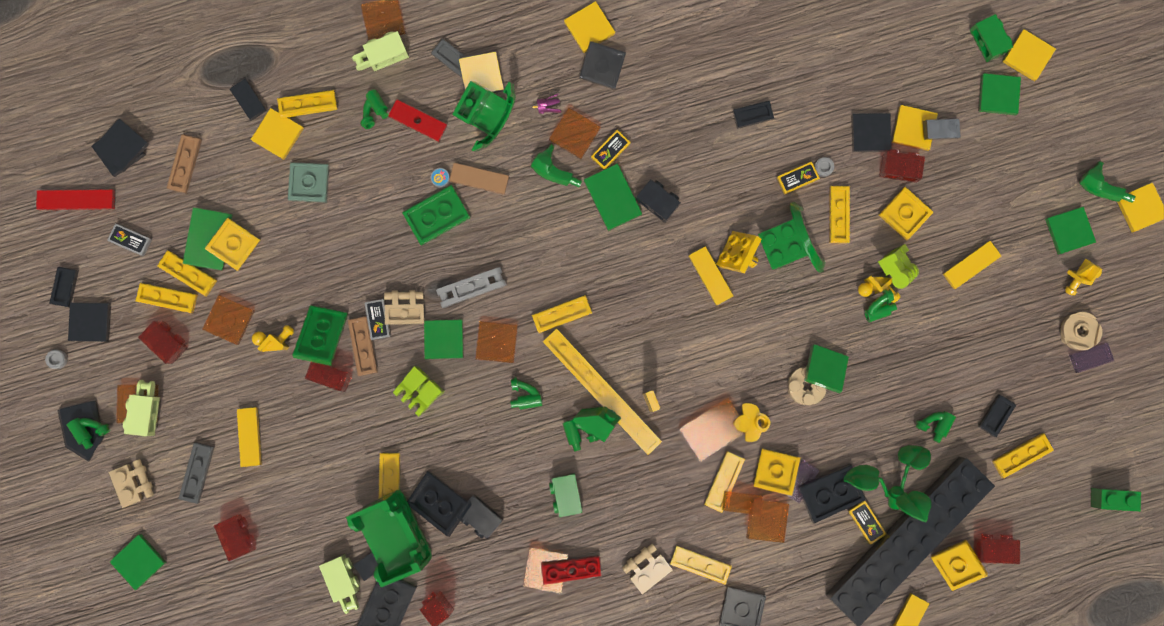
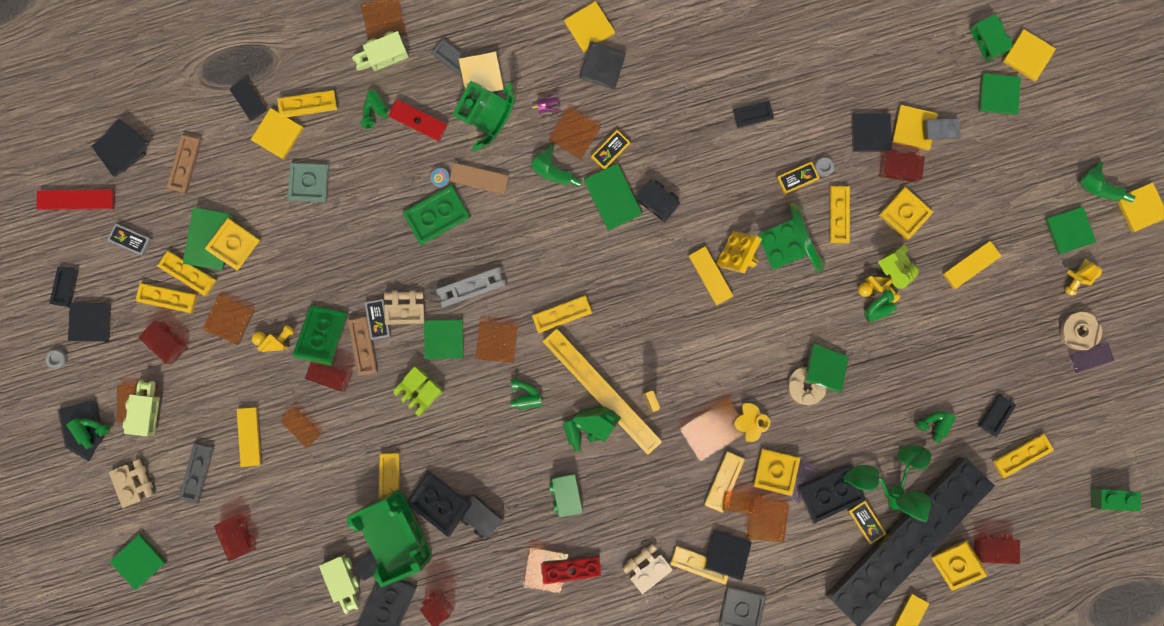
none -> clear orange tile [280,407,322,448]
none -> black tile [704,530,752,581]

